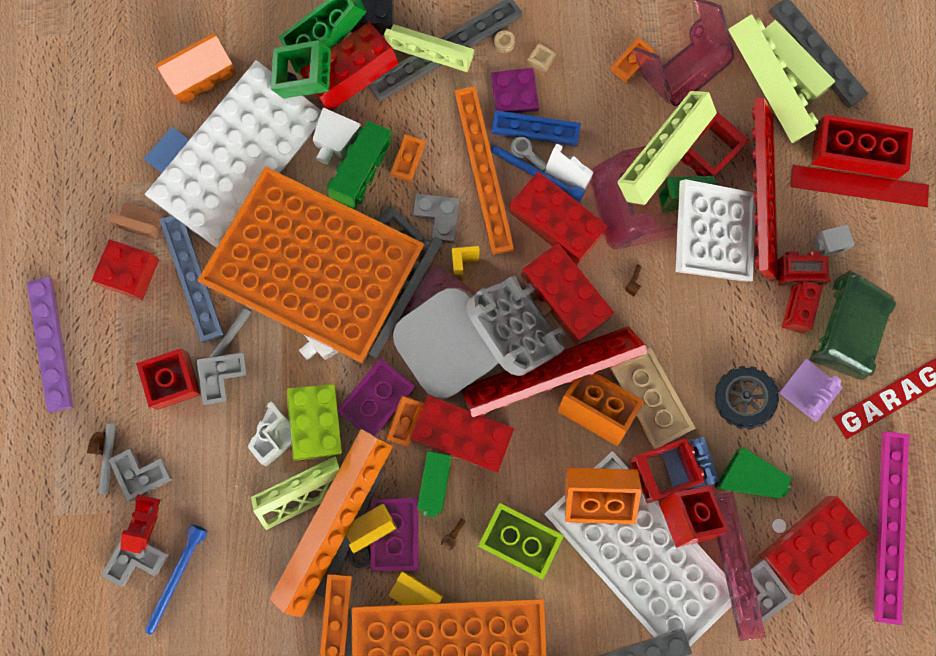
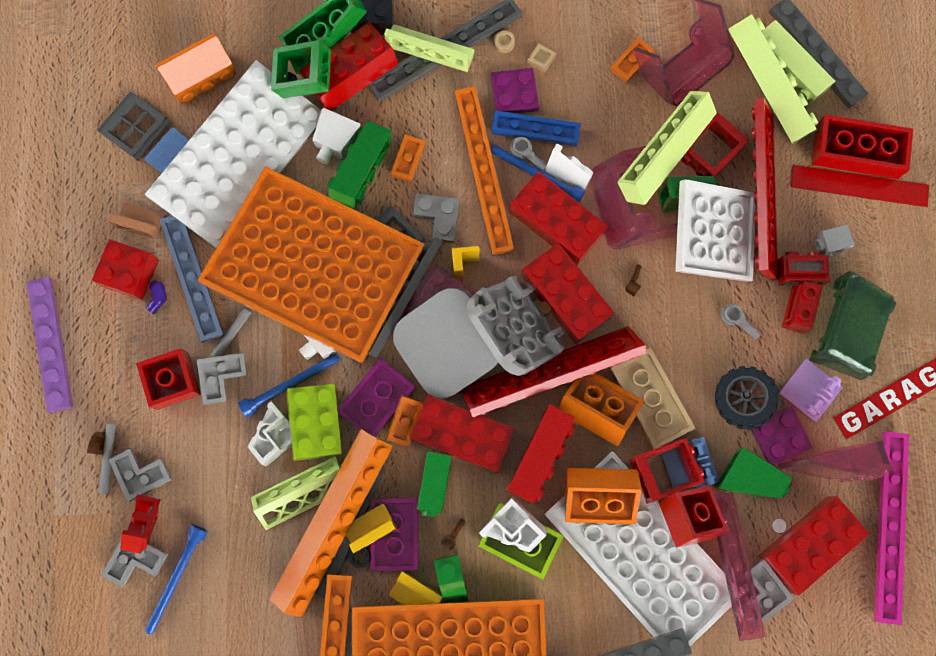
none -> dark grey piece [97,92,171,161]
none -> dark purple arm [145,280,167,315]
none -> blue piece [238,354,340,418]
none -> green slope [434,553,469,603]
none -> white slope [479,497,548,552]
none -> red brick [505,404,576,504]
none -> light grey plate [720,304,761,340]
none -> magenta plate [751,406,813,466]
none -> clear pink slope [778,440,892,482]

